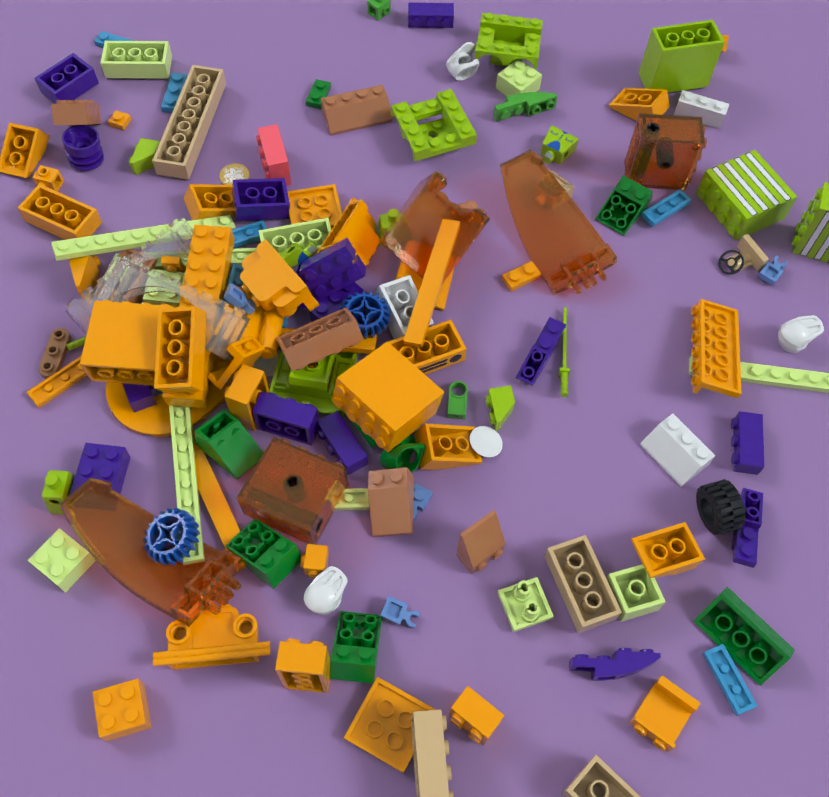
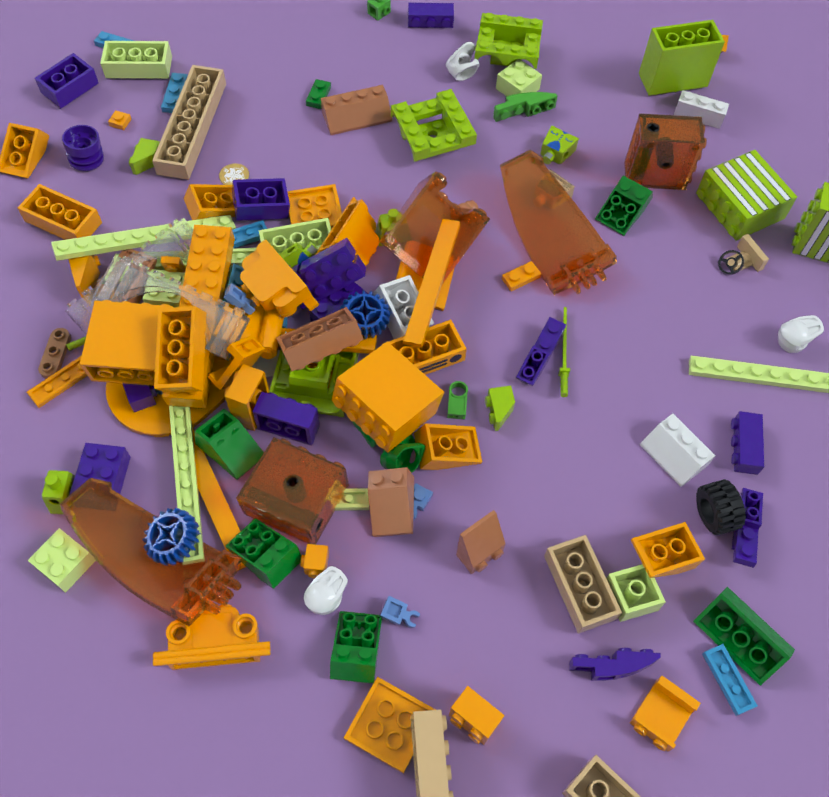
light orange brick [32,165,64,192] -> none
nougat brick [51,100,102,125] -> none
light orange brick [93,678,152,742] -> none
coral brick [256,124,291,186] -> none
light orange brick [275,638,331,693] -> none
dark purple brick [316,411,368,475] -> none
white sticker [470,426,503,457] -> none
yellowish green plate [497,577,554,632] -> none
light orange slope [609,88,670,124] -> none
dark azure plate [641,189,691,227] -> none
light orange bracket [691,299,742,398] -> none
medium blue plate [758,256,787,286] -> none

